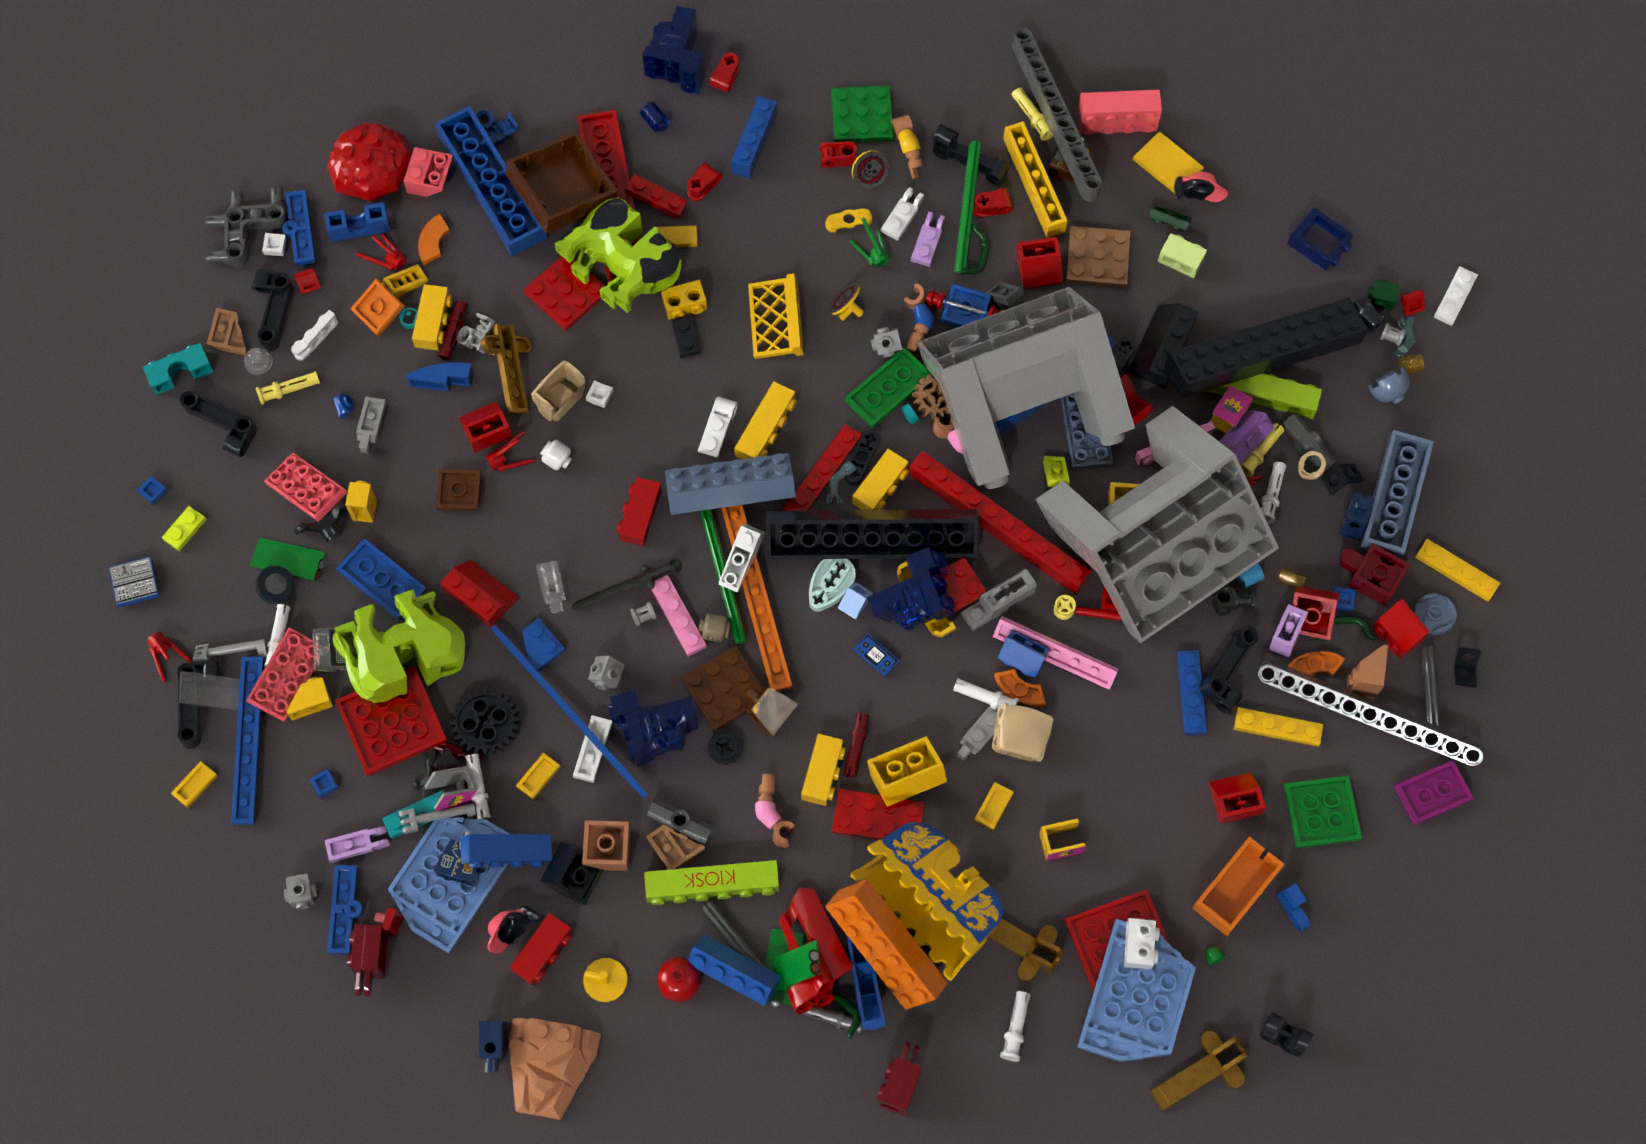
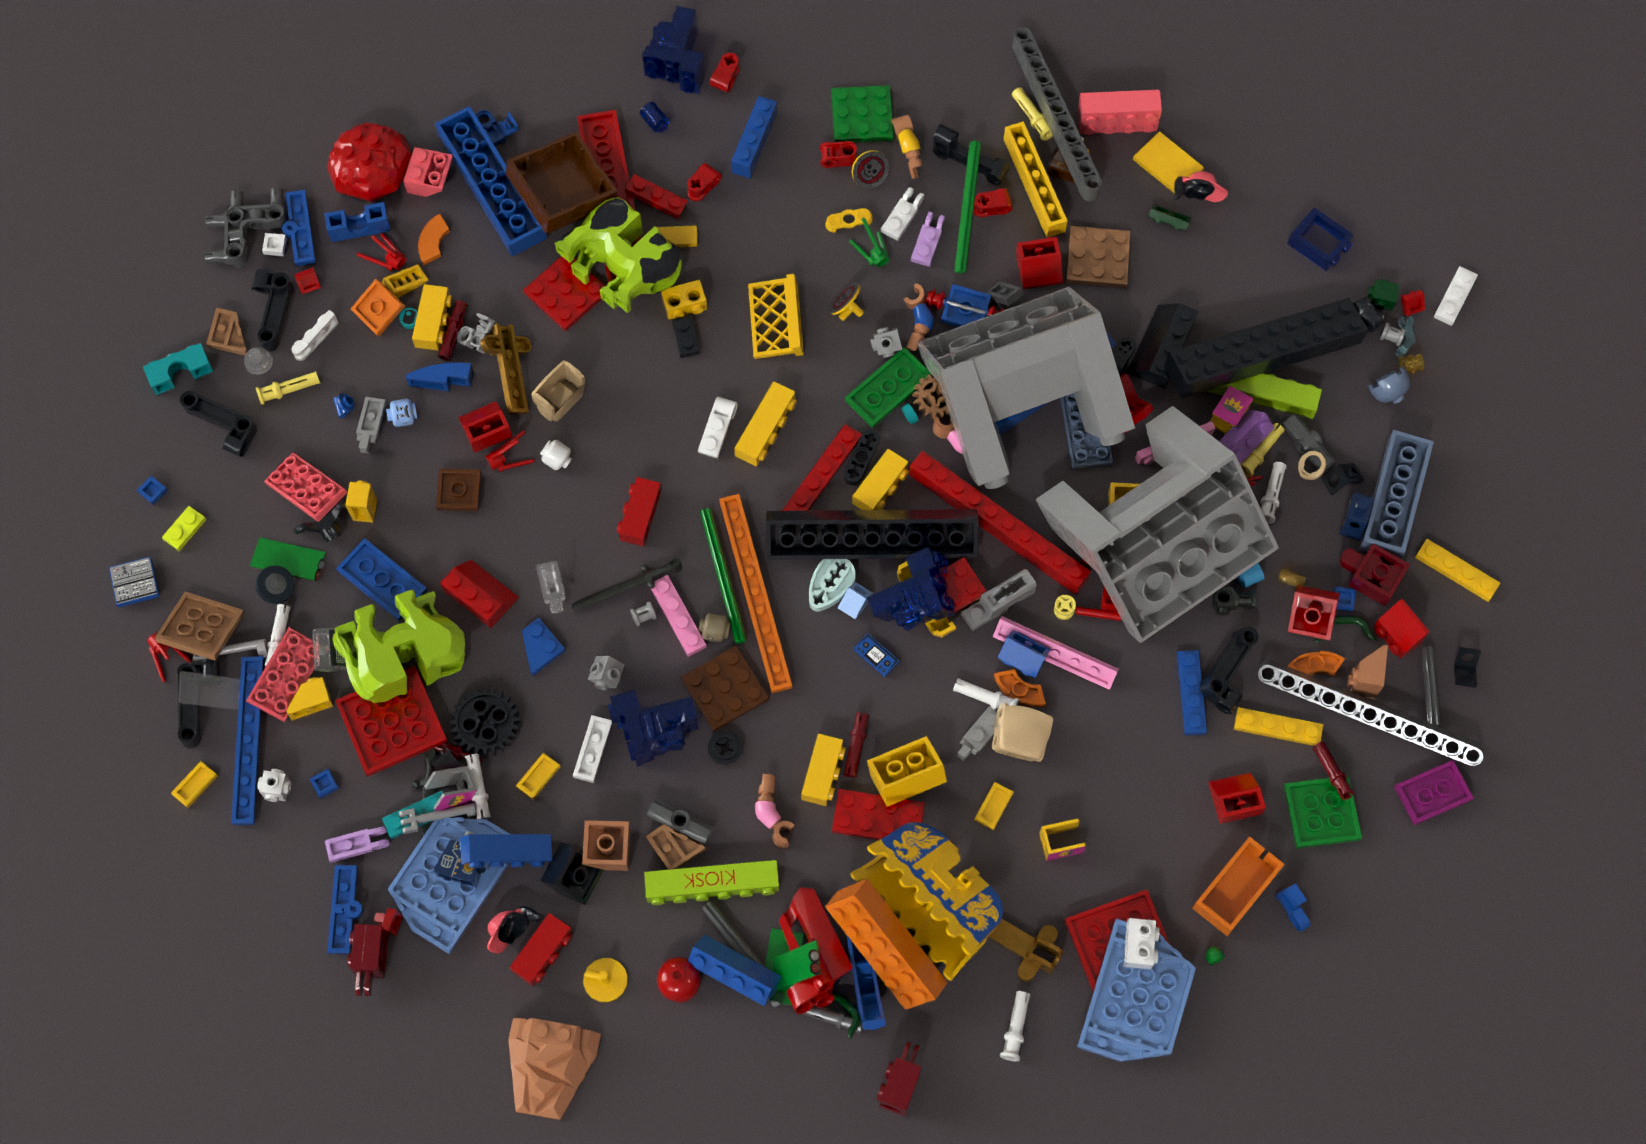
light grey brick [284,873,318,910] -> none
dark blue torso [479,1021,507,1072] -> none
blue piece [491,625,648,799] -> none
white plate [586,381,613,408] -> none
sand blue brick [665,453,796,515] -> none
white slope [718,524,765,592] -> none
torso [743,685,798,736] -> none
clear light blue arm [826,461,857,505] -> none
dark green animal [961,224,989,275] -> none
neon yellow plate [1043,456,1070,487] -> none
pearl gold piece [1150,1031,1250,1111] -> none
yellowish green brick [1158,233,1207,278] -> none
black piece [1259,1012,1314,1057] -> none
lavender slope [1269,604,1308,658] -> none
sand blue tile [1414,593,1457,635] -> none
none -> medium nougat plate [155,592,244,661]
none -> white brick [257,769,291,802]
none -> light blue head [386,399,417,427]
none -> dark red pin [1313,742,1354,800]

